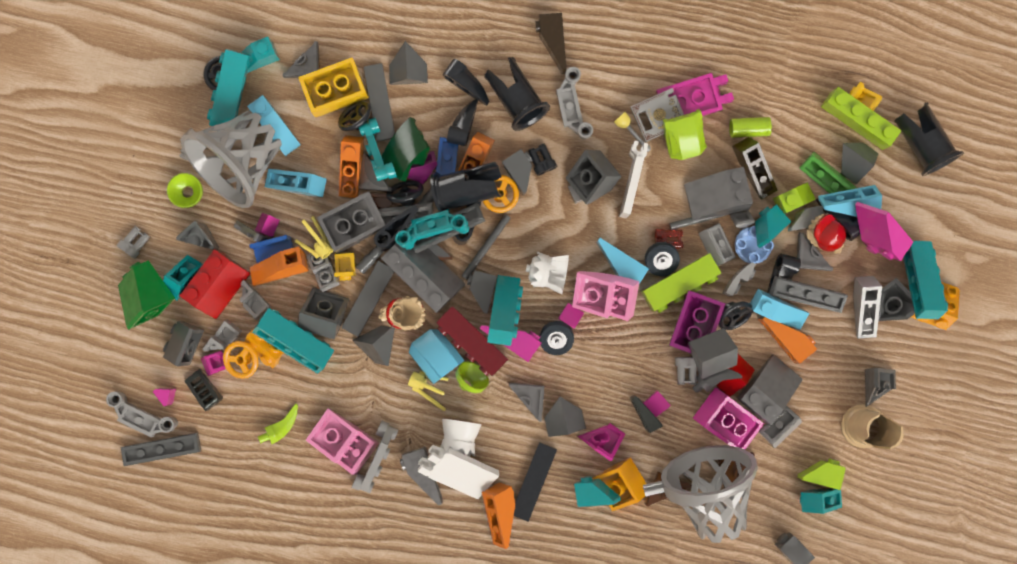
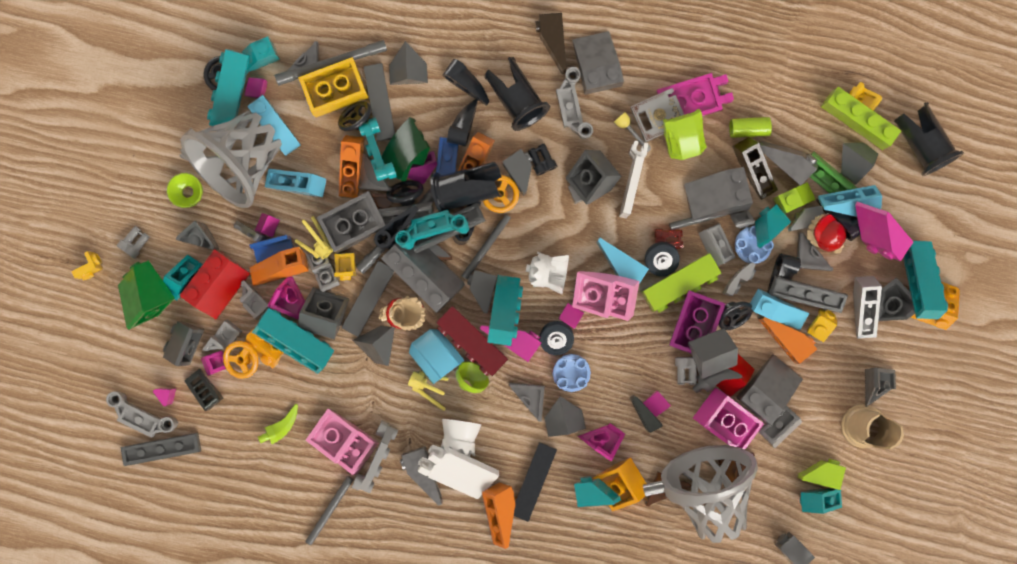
none -> yellow bracket [71,251,103,281]
none -> dark pink slope [244,77,268,99]
none -> dark pink slope [268,276,305,320]
none -> dark grey piece [274,40,387,86]
none -> dark grey bar [305,476,354,545]
none -> light blue dish [552,354,591,392]
none -> flat silver slope [572,31,624,95]
none -> flat silver slope [760,141,818,186]
none -> yellow bracket [807,308,837,342]

